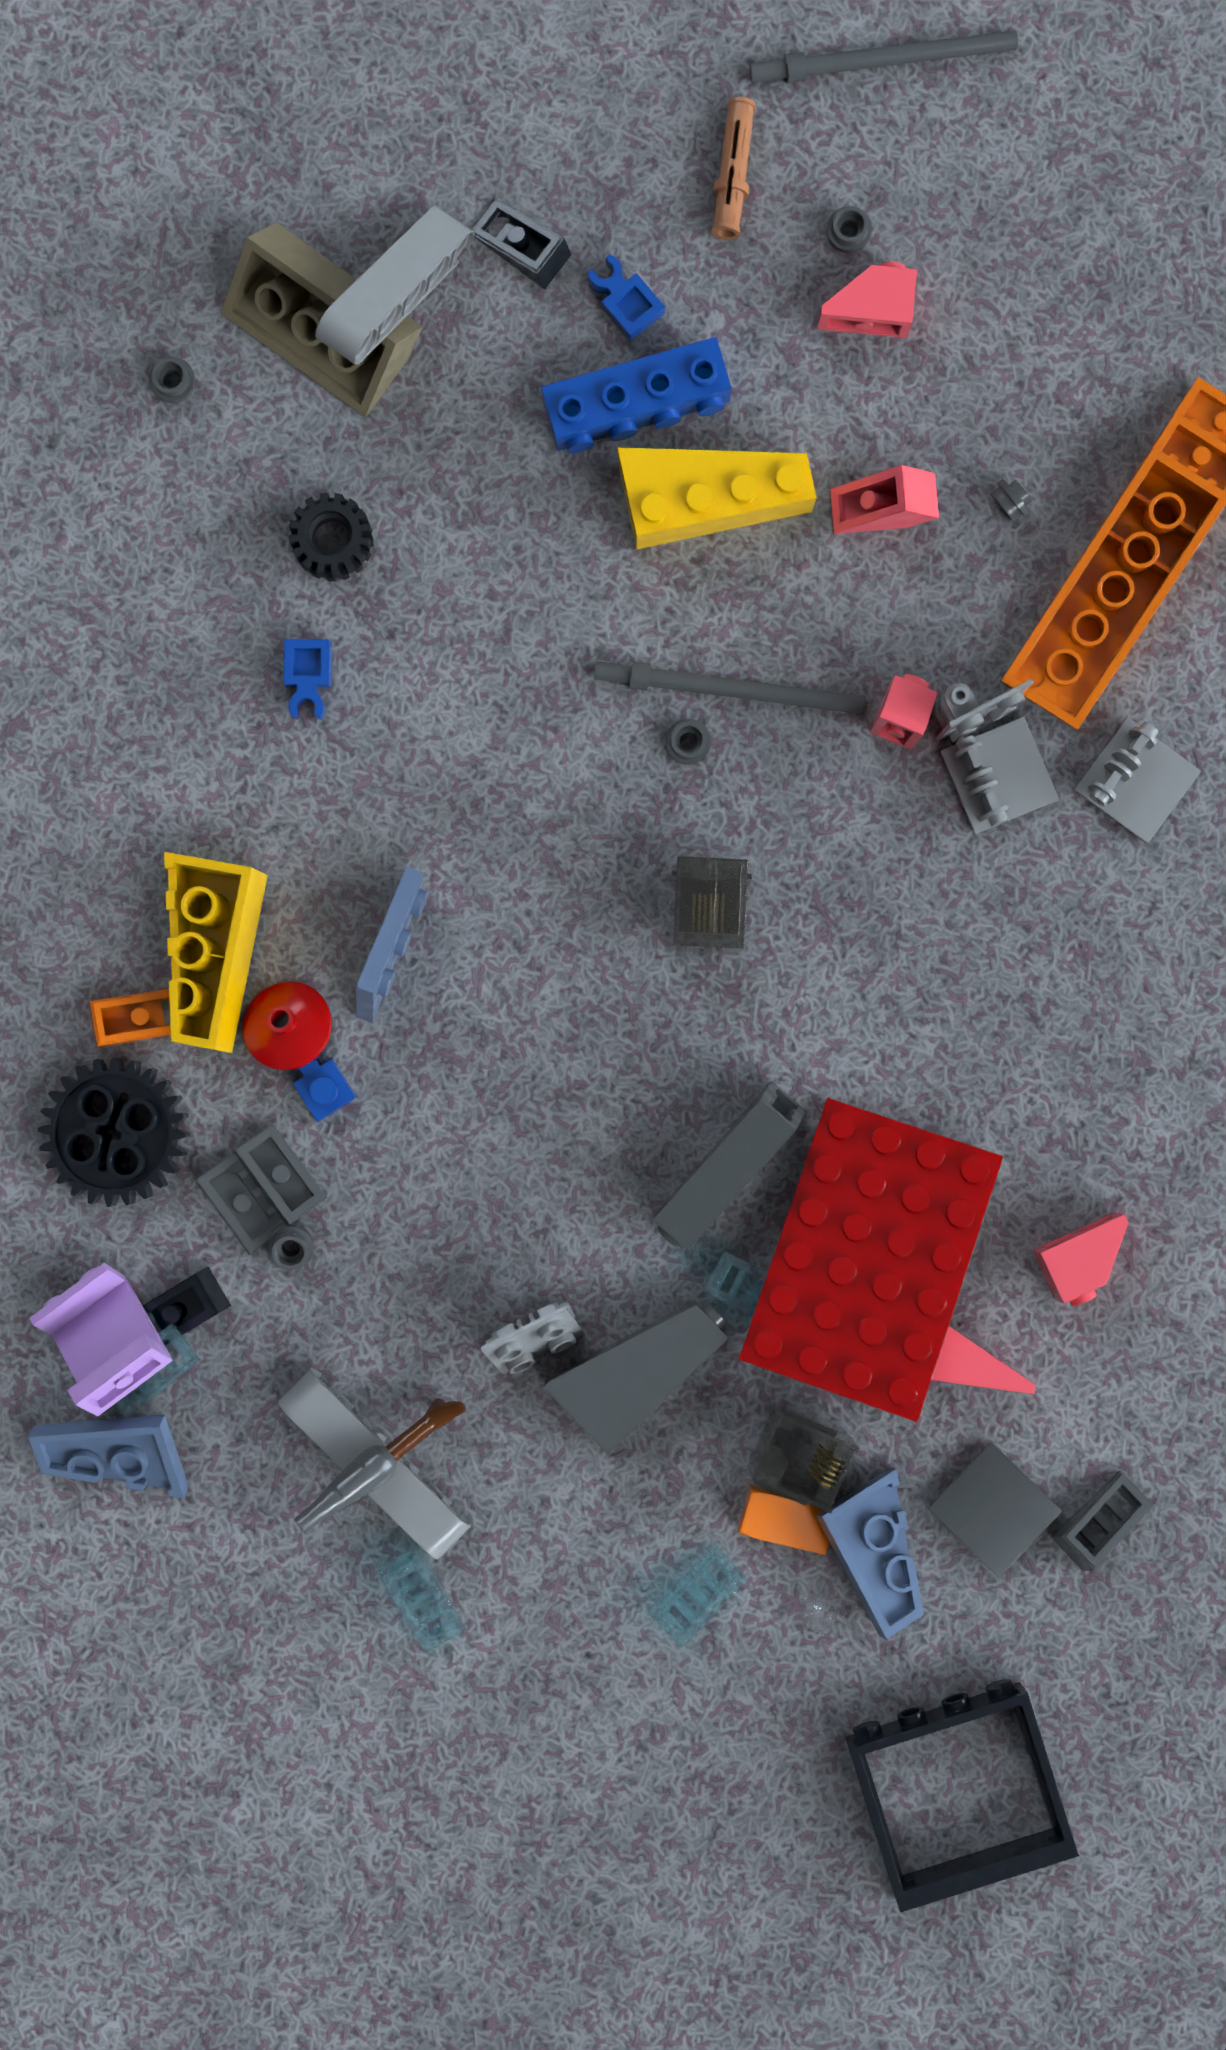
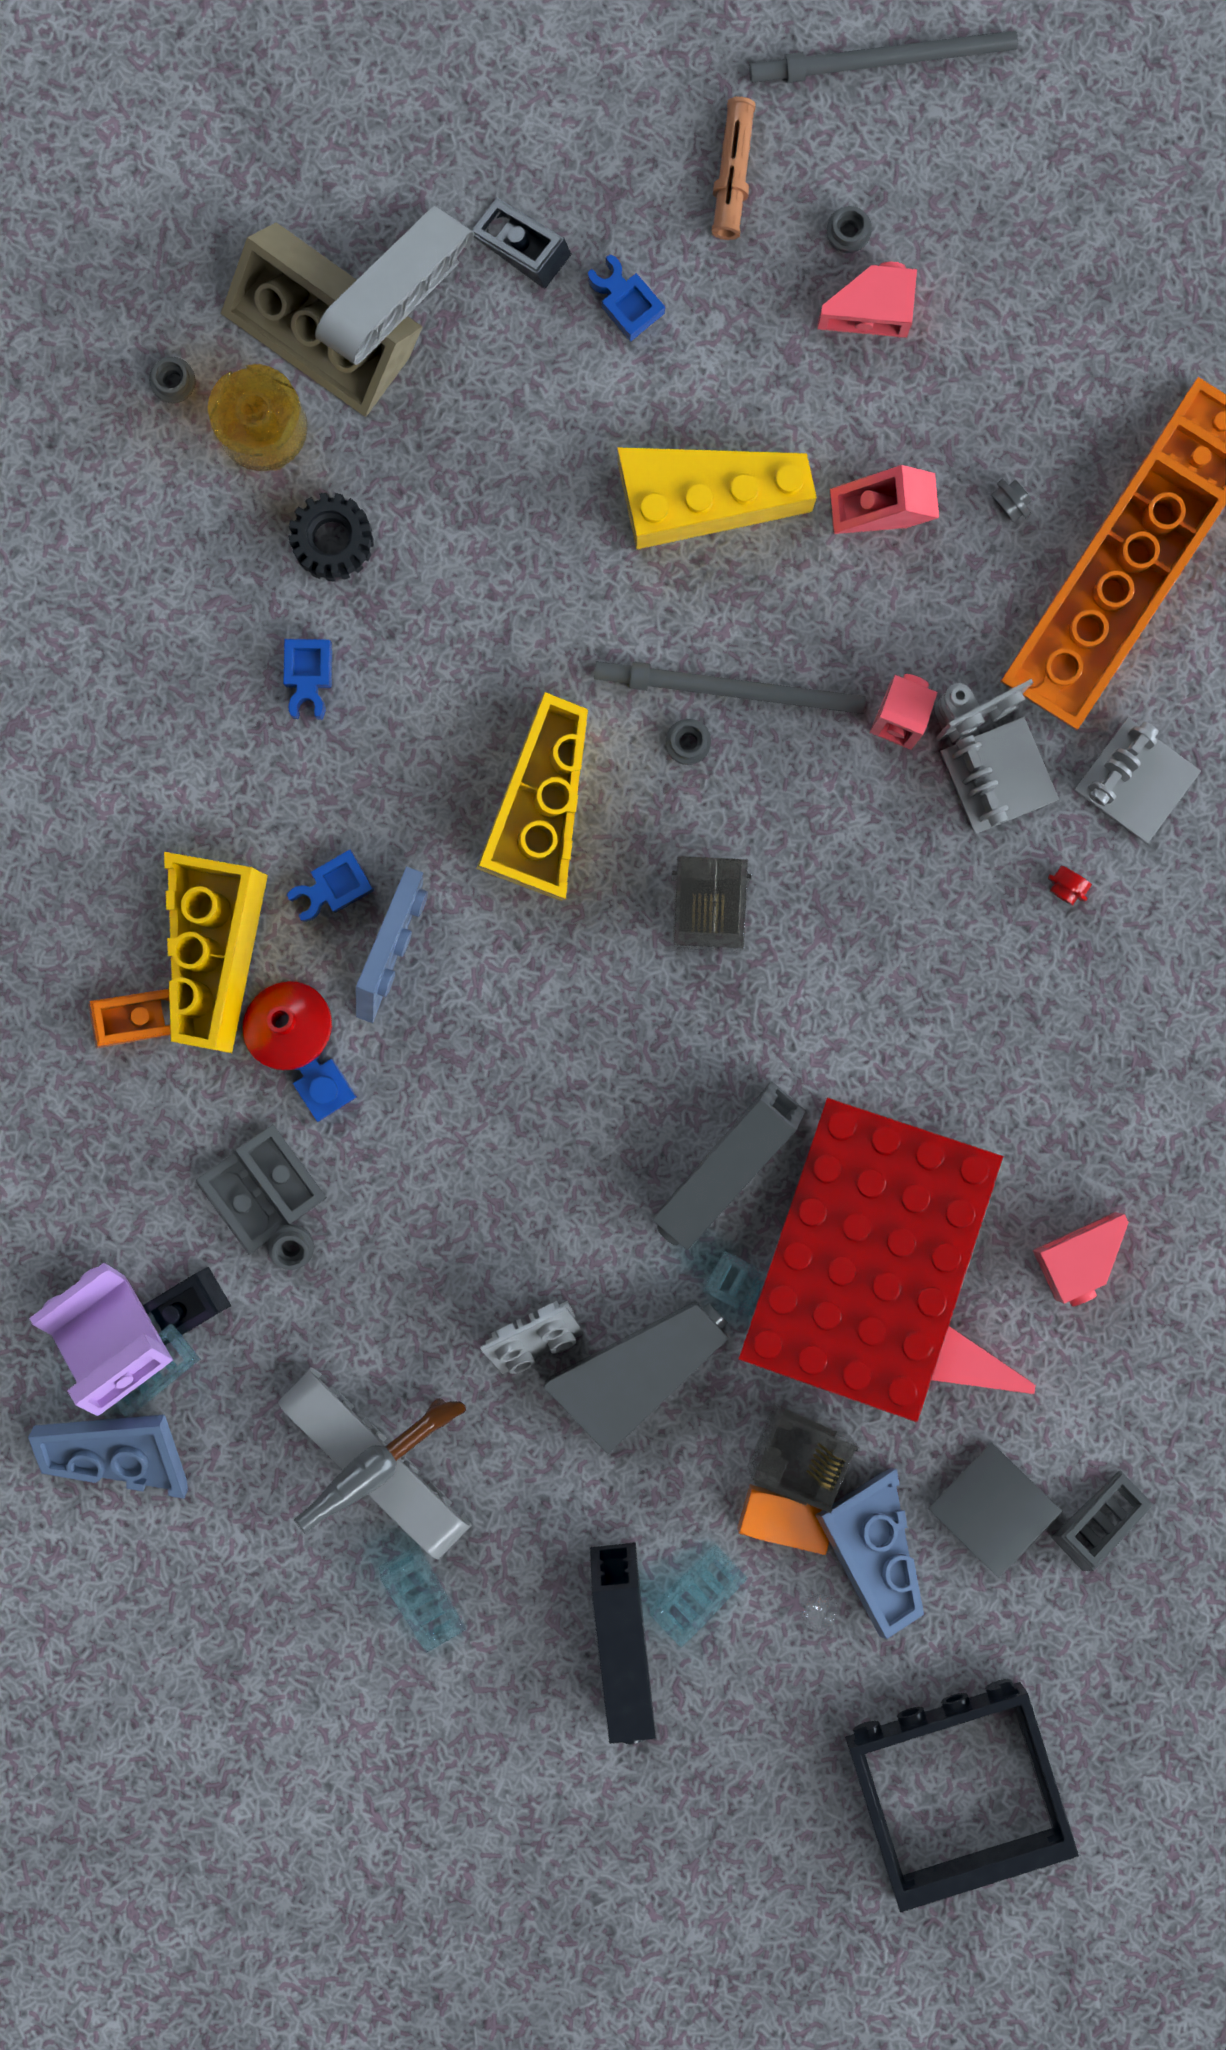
black gear [38,1058,191,1207] -> none
blue brick [541,336,732,454] -> none
none -> clear yellow brick [208,364,308,471]
none -> blue plate [287,850,375,922]
none -> yellow wedge [476,692,588,901]
none -> black slope [590,1542,656,1744]
none -> red plate [1048,865,1092,906]

